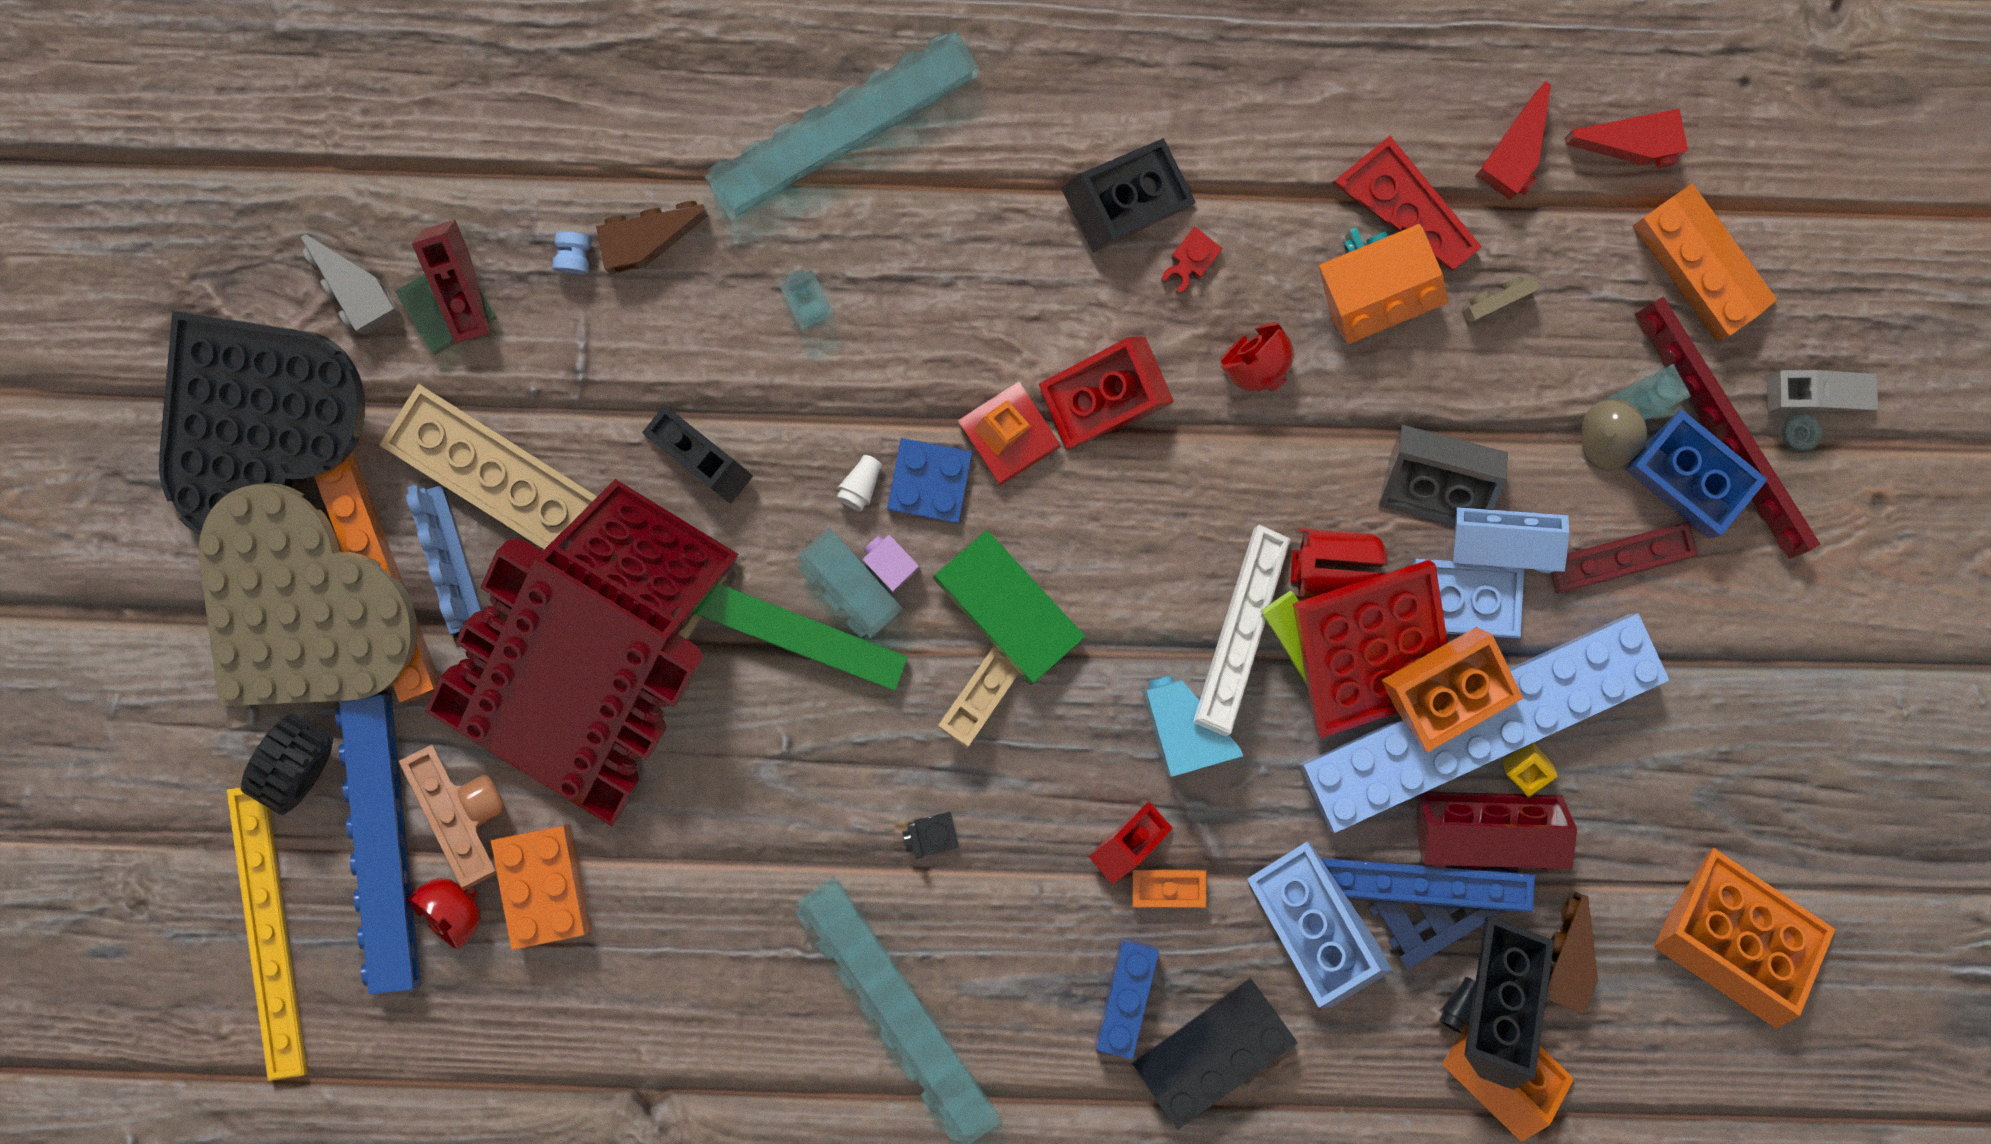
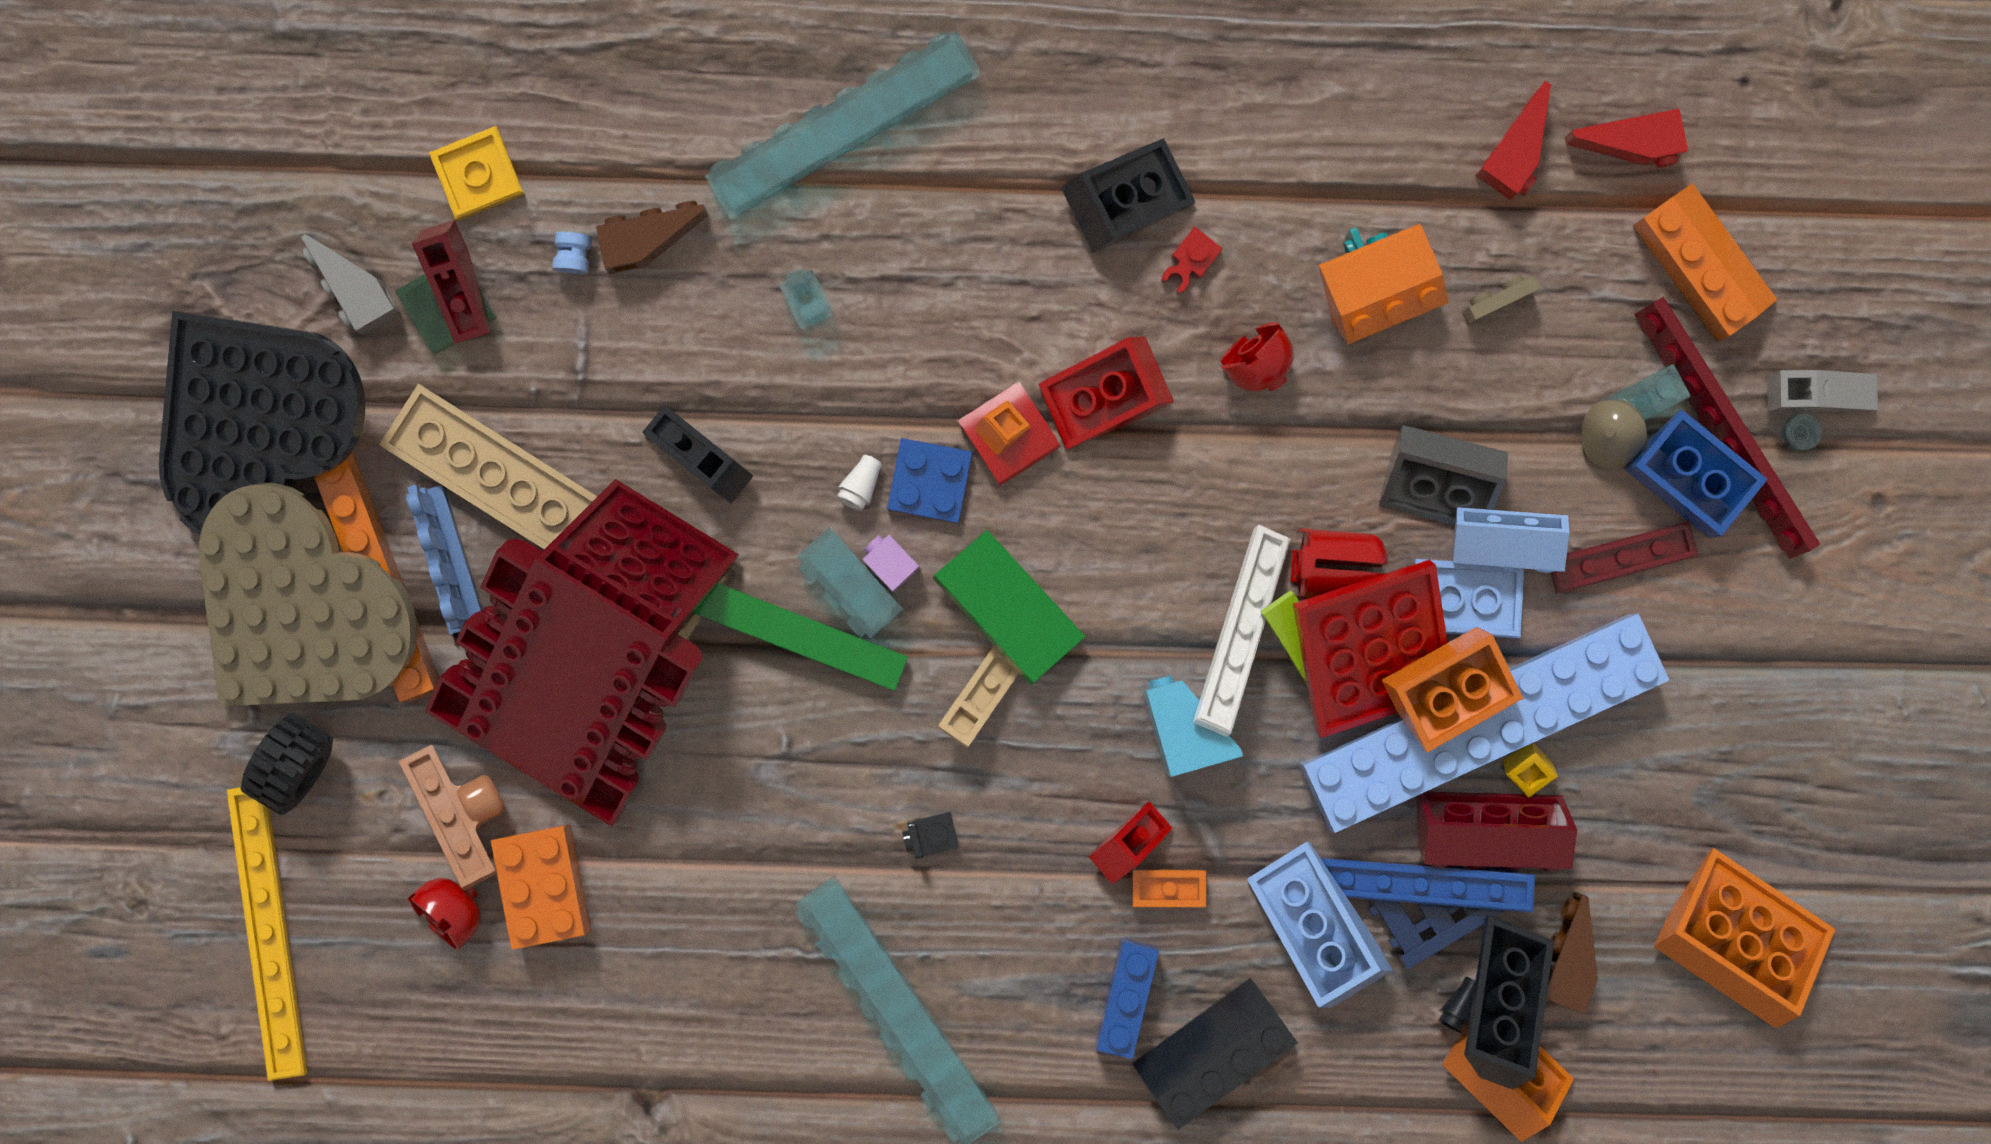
blue brick [335,695,421,994] -> none
red wing [1332,136,1482,272] -> none
none -> yellow tile [429,126,525,221]

